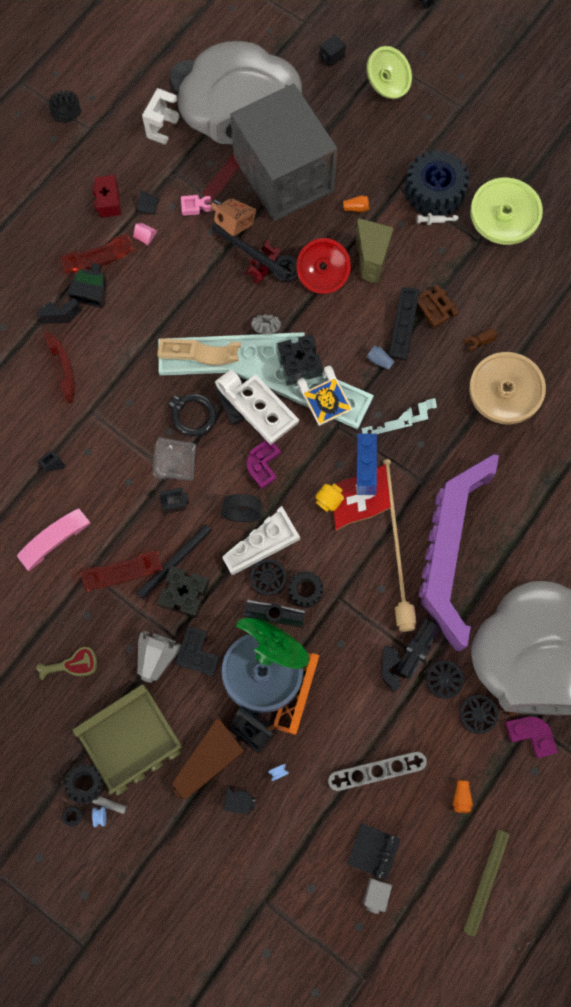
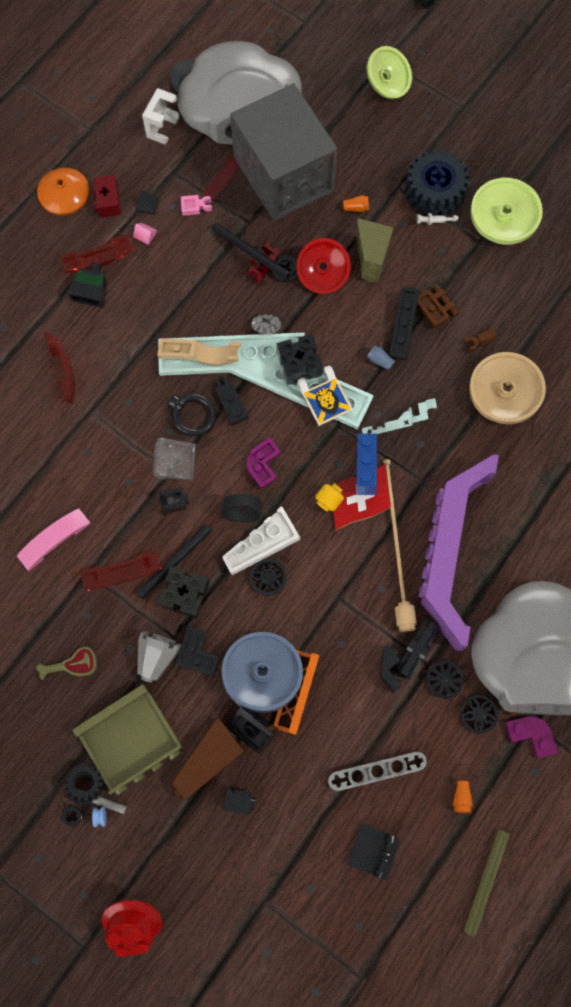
black slope [37,298,82,324] -> none
black slope [38,450,66,472] -> none
black tyre [48,90,81,123] -> none
nougat torso [211,198,256,236] -> none
white hinge [215,370,299,445] -> none
green piece [236,618,309,669] -> none
black piece [244,600,305,628] -> none
light blue bush [268,764,289,781] -> none
black tyre [288,571,323,608] -> none
black brick [319,35,346,67] -> none
light grey brick [363,877,392,914] -> none
none -> orange dish [37,168,90,215]
none -> red piece [101,898,162,957]

